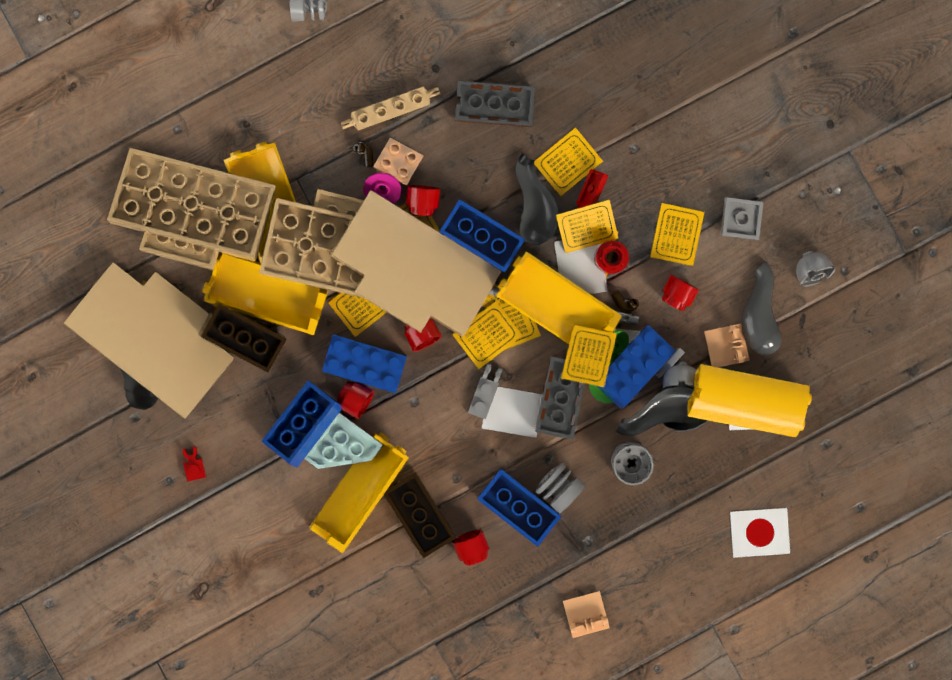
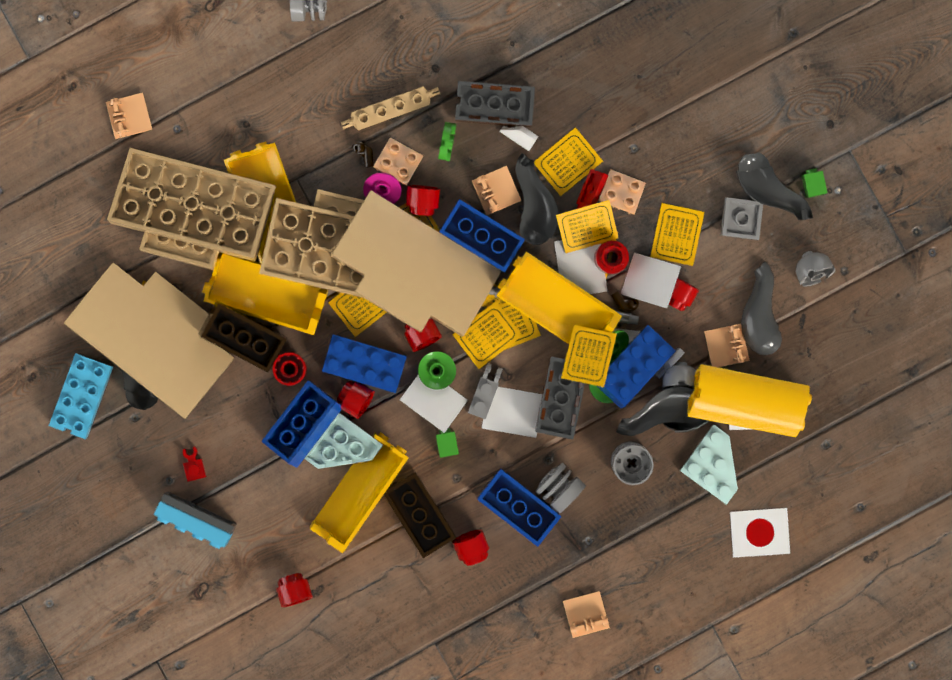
none -> medium azure piece [49,353,115,439]
none -> light nougat hinge [106,93,153,139]
none -> medium azure piece [154,492,237,549]
none -> red piece [273,352,307,386]
none -> red piece [276,573,313,608]
none -> white sticker [400,375,468,433]
none -> bright green dish [418,351,456,390]
none -> bright green brick [436,428,459,458]
none -> bright green plate [438,122,456,161]
none -> light nougat hinge [472,166,522,216]
none -> white tile [500,126,538,151]
none -> light nougat hinge [599,169,646,215]
none -> white sticker [621,253,681,308]
none -> light aqua plate [680,424,738,505]
none -> dark grey animal [736,153,813,220]
none -> bright green brick [801,168,827,198]

